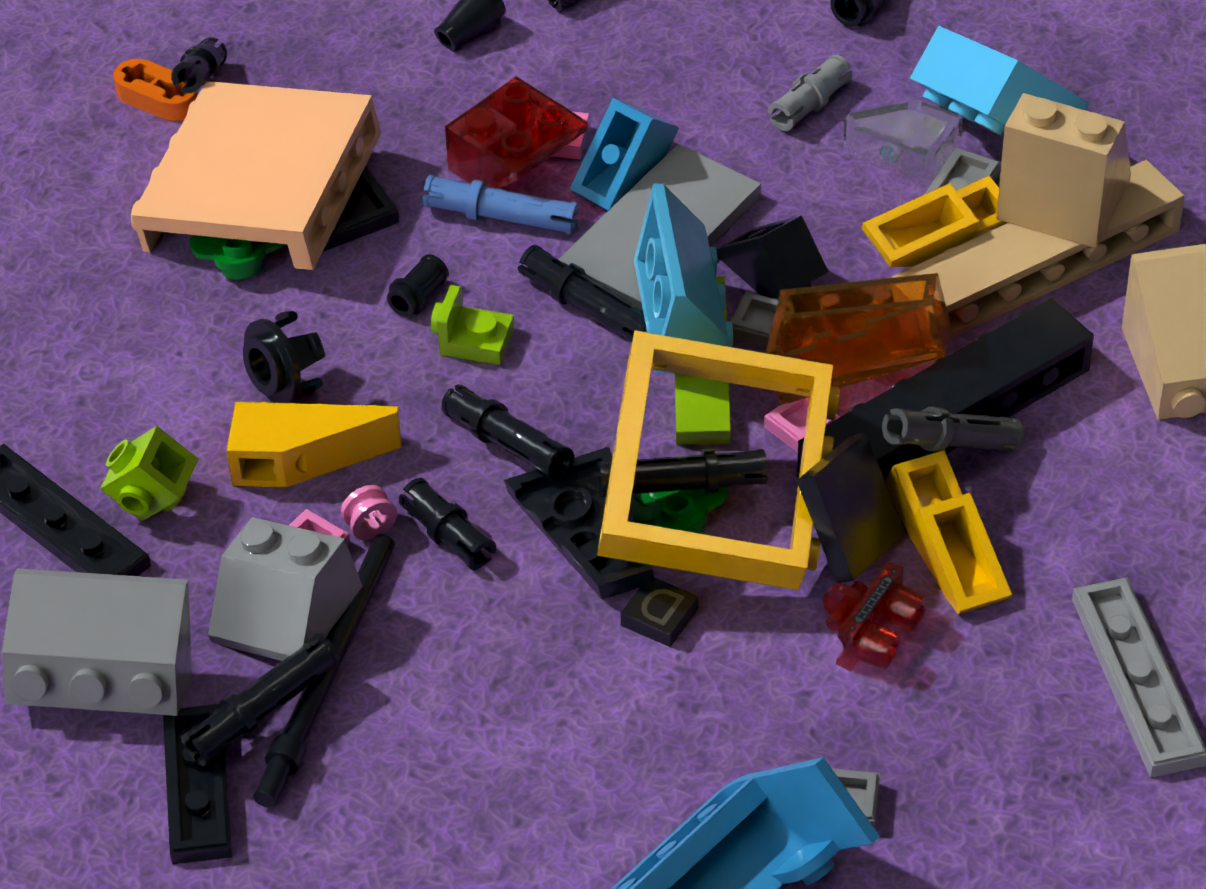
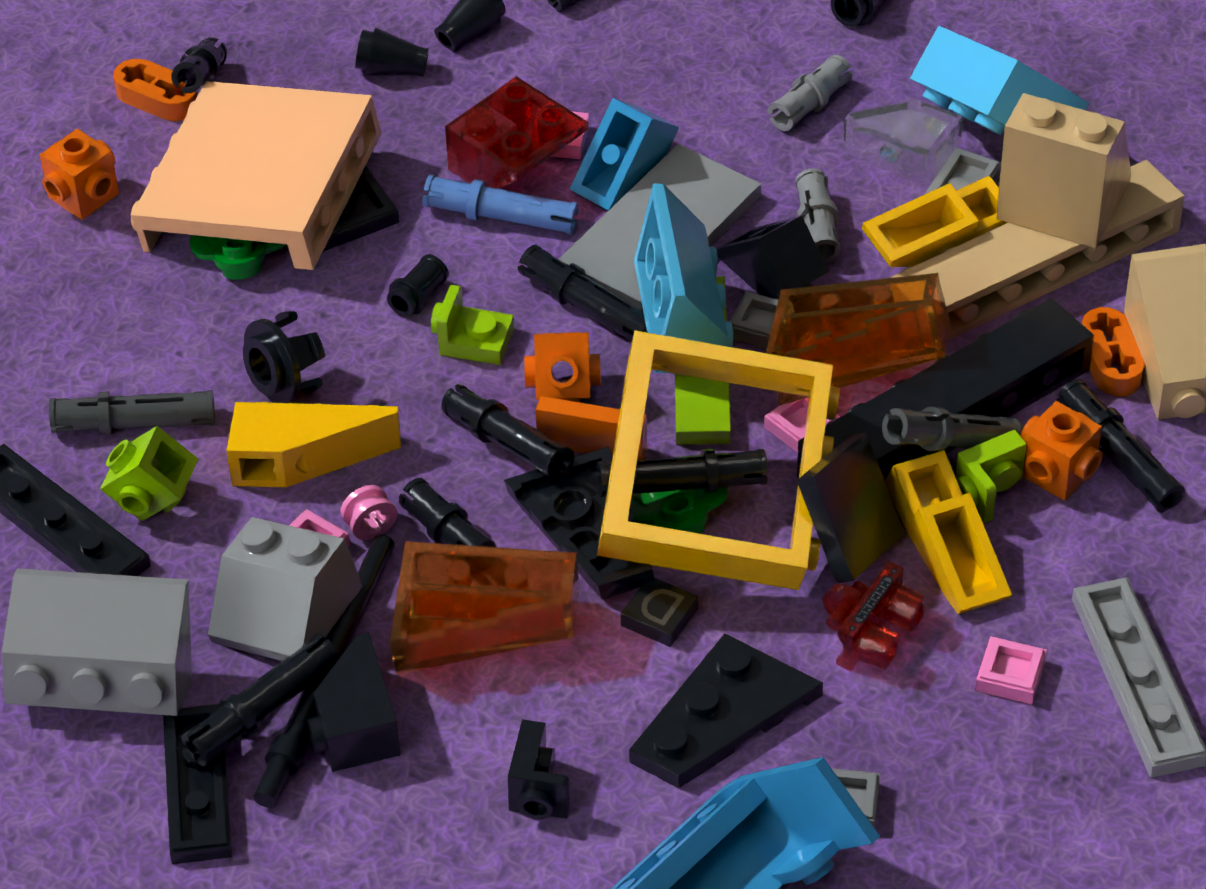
none -> orange brick [39,128,119,220]
none -> dark grey pin [49,390,215,435]
none -> black slope [307,632,401,772]
none -> black cone [355,27,429,77]
none -> clear orange wedge [390,541,579,674]
none -> black bracket [508,719,570,819]
none -> orange brick [524,332,601,402]
none -> orange tile [535,396,647,460]
none -> black wing [629,633,823,789]
none -> light grey pin [795,168,841,263]
none -> lime bracket [955,429,1027,524]
none -> bright pink tile [975,636,1047,705]
none -> orange brick [1020,401,1103,501]
none -> black pin [1056,379,1185,513]
none -> orange beam [1081,307,1145,396]

